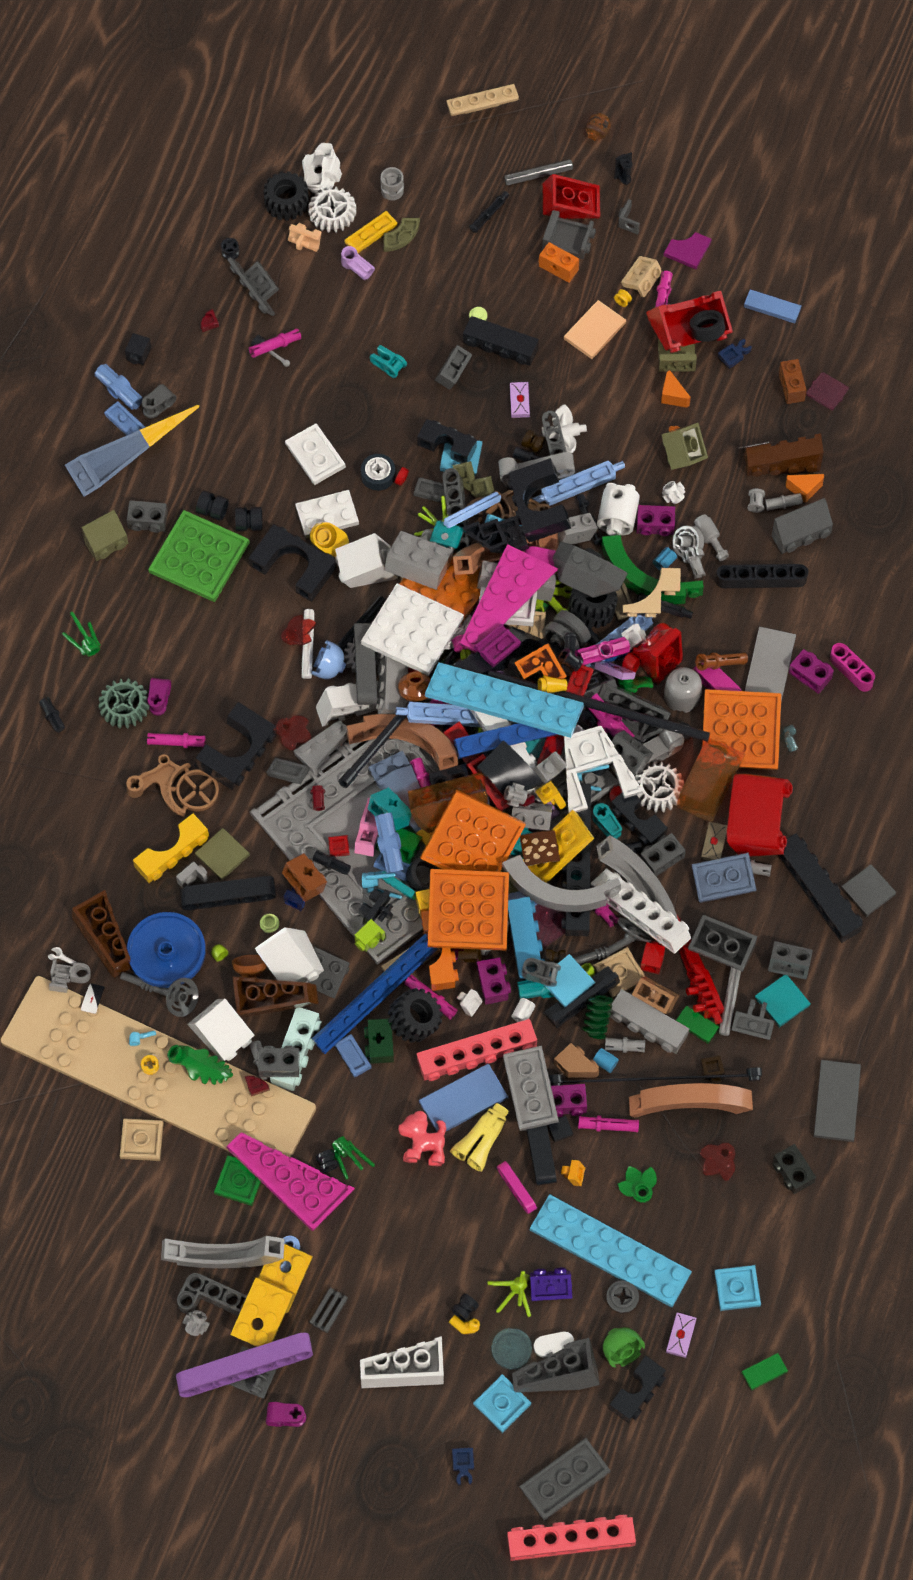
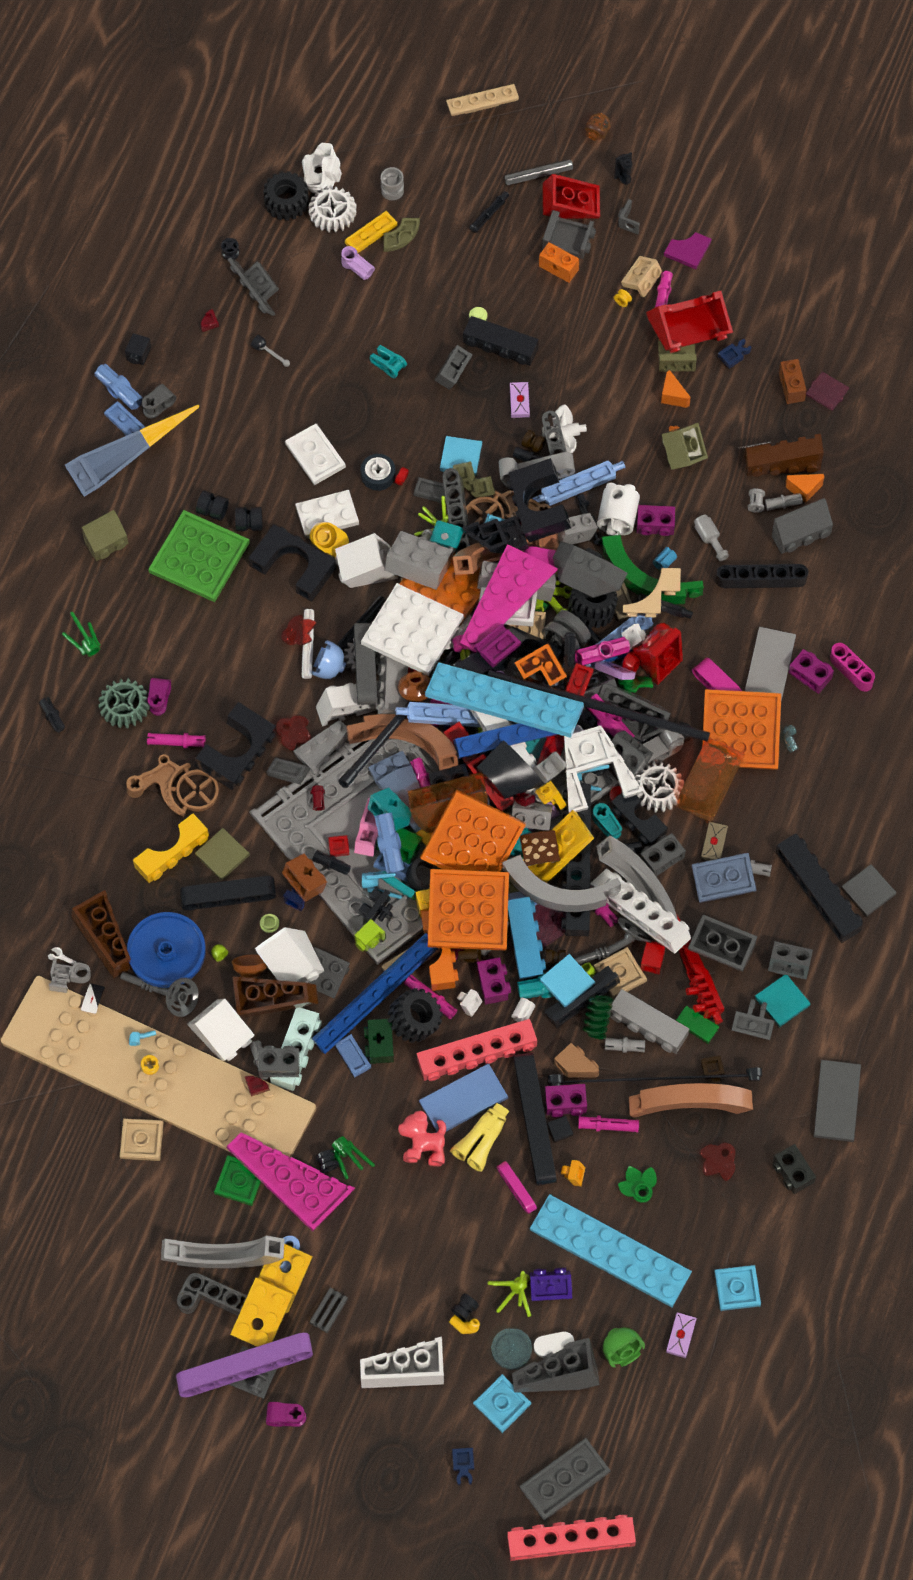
dark grey brick [127,501,168,533] -> none
green plant [167,1045,233,1085] -> none
light grey bracket [176,861,207,887] -> none
light grey gear [182,1310,210,1336] -> none
dark pink pin [249,329,301,358] -> none
light nougat hips [288,223,322,252] -> none
black arch [417,419,477,463] -> none
light blue axle [443,492,502,528] -> none
light grey tile [503,1046,559,1131] -> none
light grey gear [504,782,527,808] -> none
dark grey piece [521,958,561,987] -> none
yellow cone [538,676,567,694] -> none
black bush [558,648,584,672] -> none
light nougat tile [564,300,626,359] -> none
dark azure piece [593,1048,619,1073] -> none
dark grey gear [607,1281,639,1313] -> none
black arch [609,1356,666,1423] -> none
medium nougat brick [632,976,680,1014] -> none
white gear [662,481,685,504] -> none
light grey cylinder [664,667,702,713] -> none
light grey pin [672,526,706,579] -> none
black tyre [689,310,725,342] -> none
dark orange pin [695,652,748,671] -> none
light grey axle [719,967,741,1036] -> none
red windscreen [727,774,793,857] -> none
green tile [742,1353,788,1391] -> none
medium blue tile [744,290,801,323] -> none

